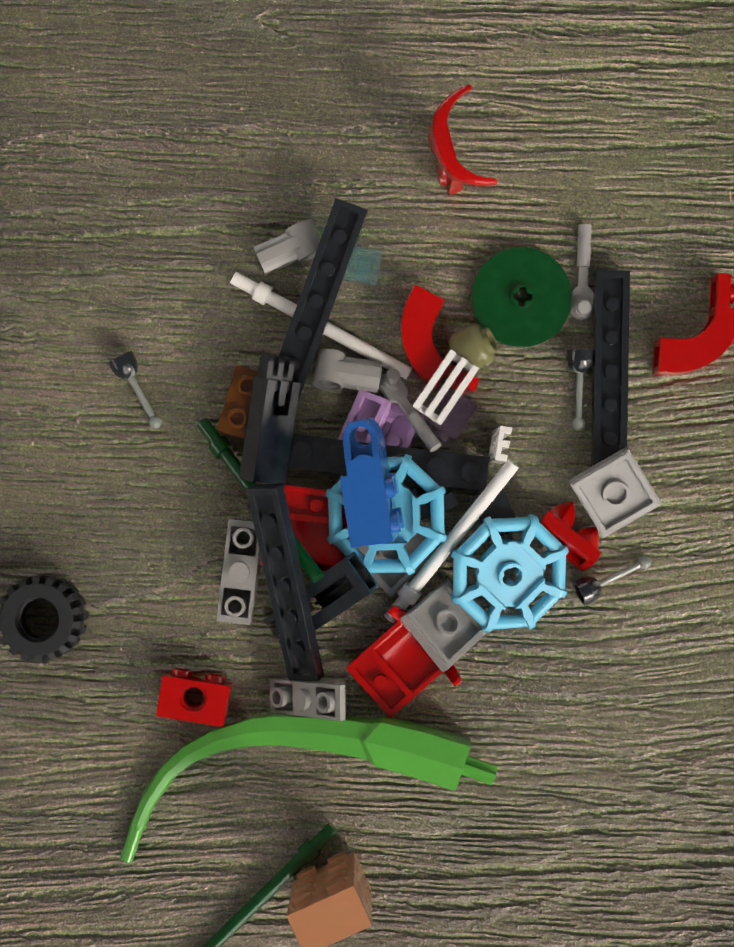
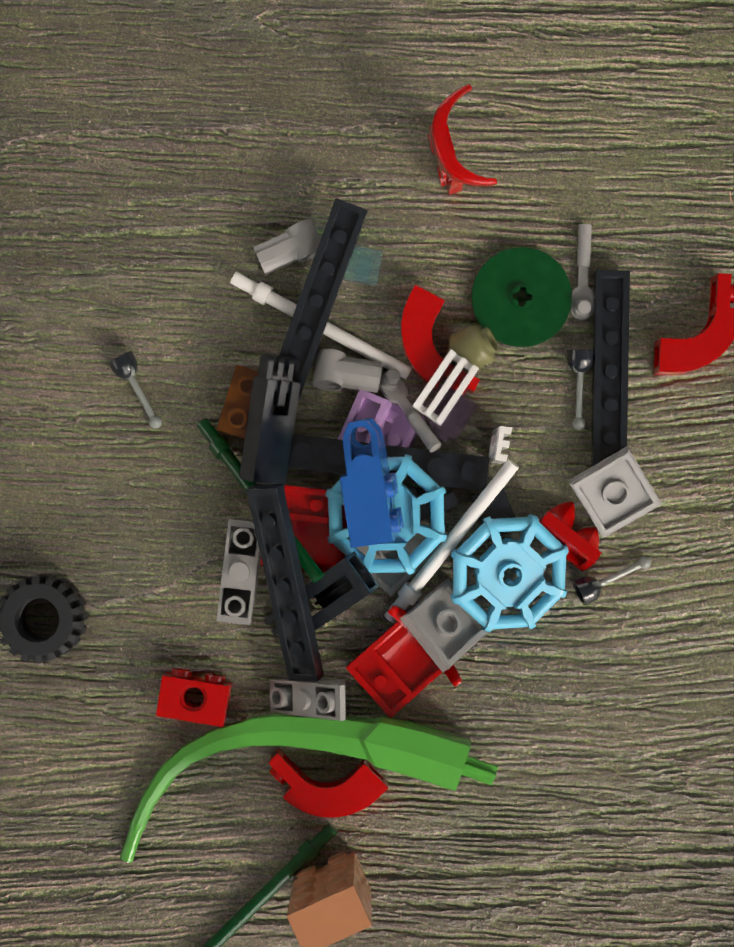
none -> red arch [268,748,389,818]

